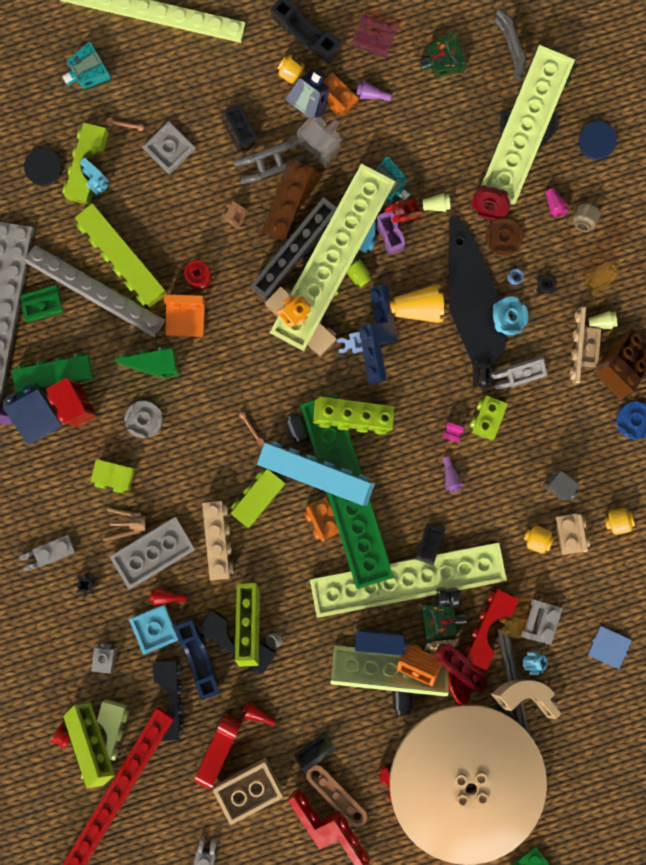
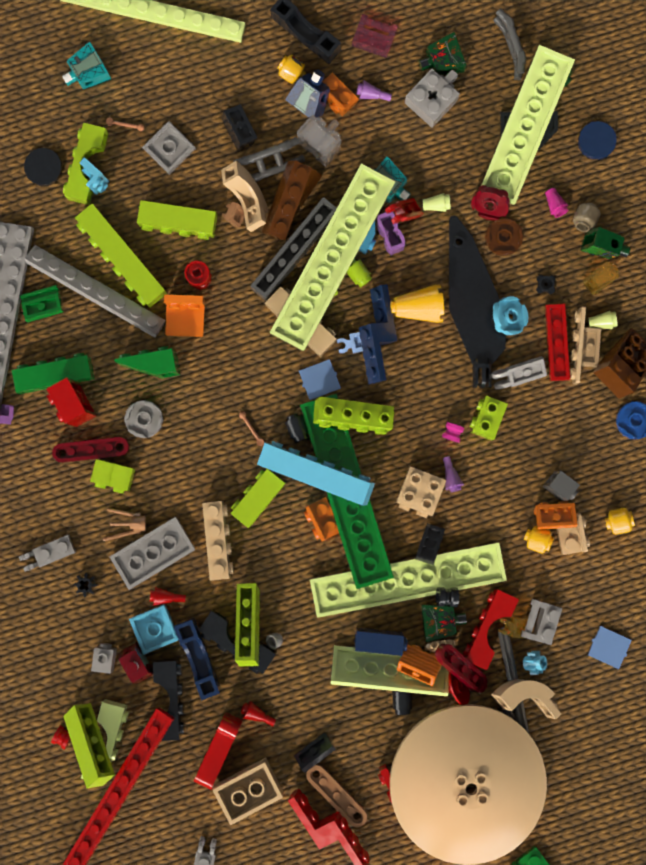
dark blue brick [3,383,62,445] -> none
light orange brick [276,295,311,327] -> none
medium blue hinge [507,269,524,285] -> none
none -> dark red plate [52,437,130,463]
none -> dark red torso [118,642,153,683]
none -> lime brick [137,200,217,240]
none -> tan arch [221,161,268,232]
none -> medium blue piece [299,359,341,400]
none -> tan brick [396,466,446,518]
none -> light grey hinge [405,69,460,128]
none -> orange bracket [534,501,578,530]
none -> red plate [545,304,570,381]
none -> dark green torso [580,227,630,259]

